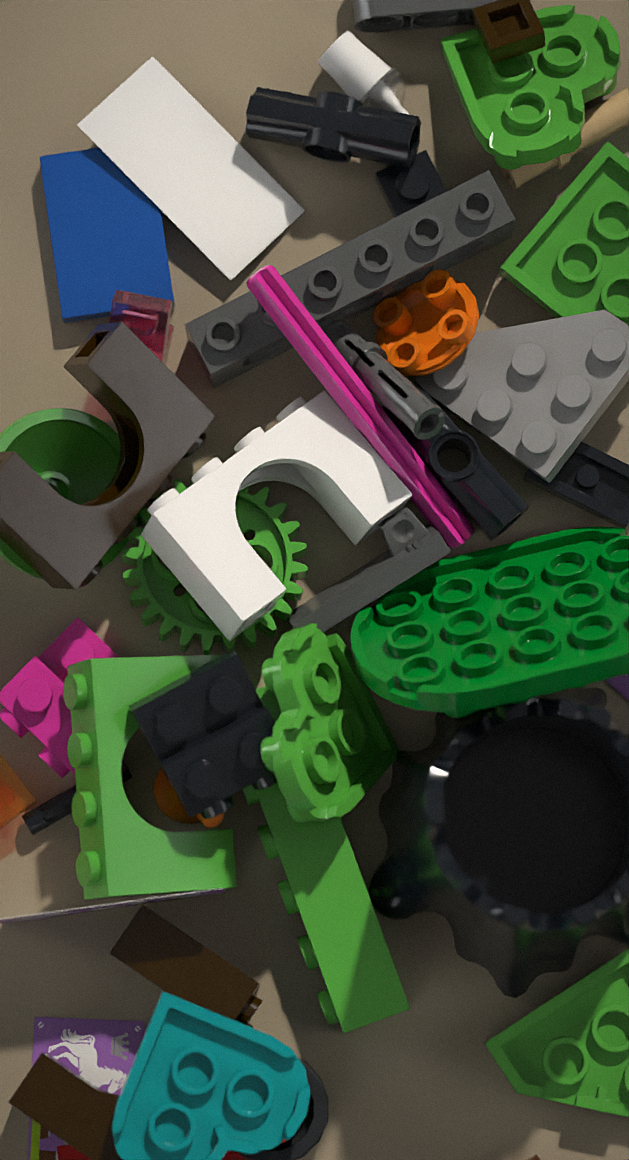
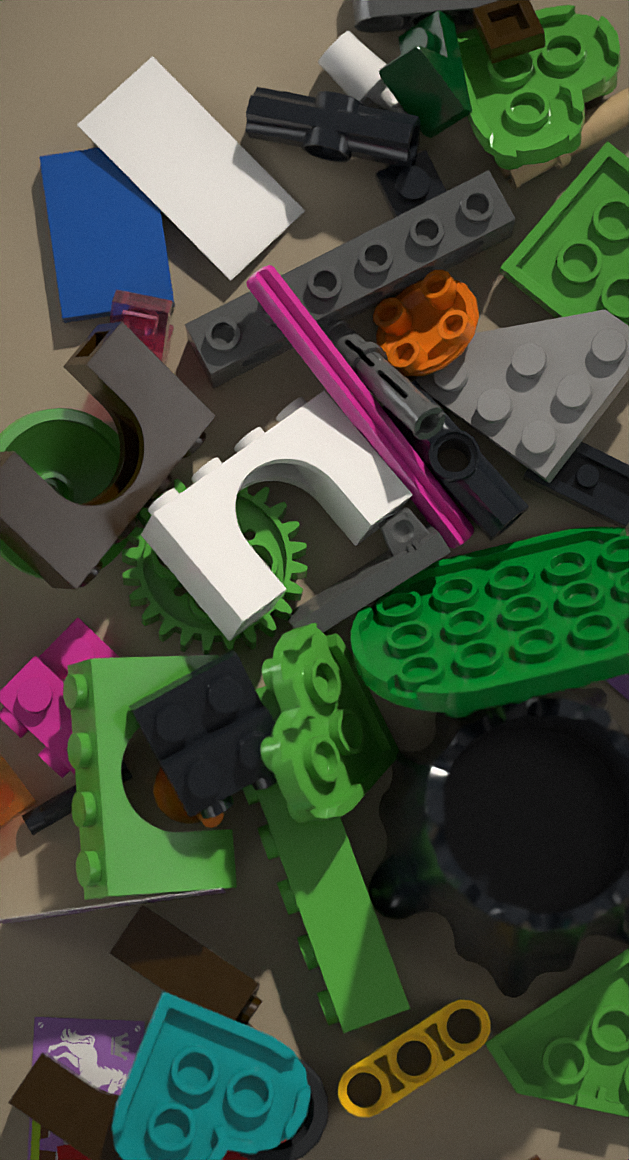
none -> yellow beam [338,1000,491,1117]
none -> dark green slope [379,10,472,138]

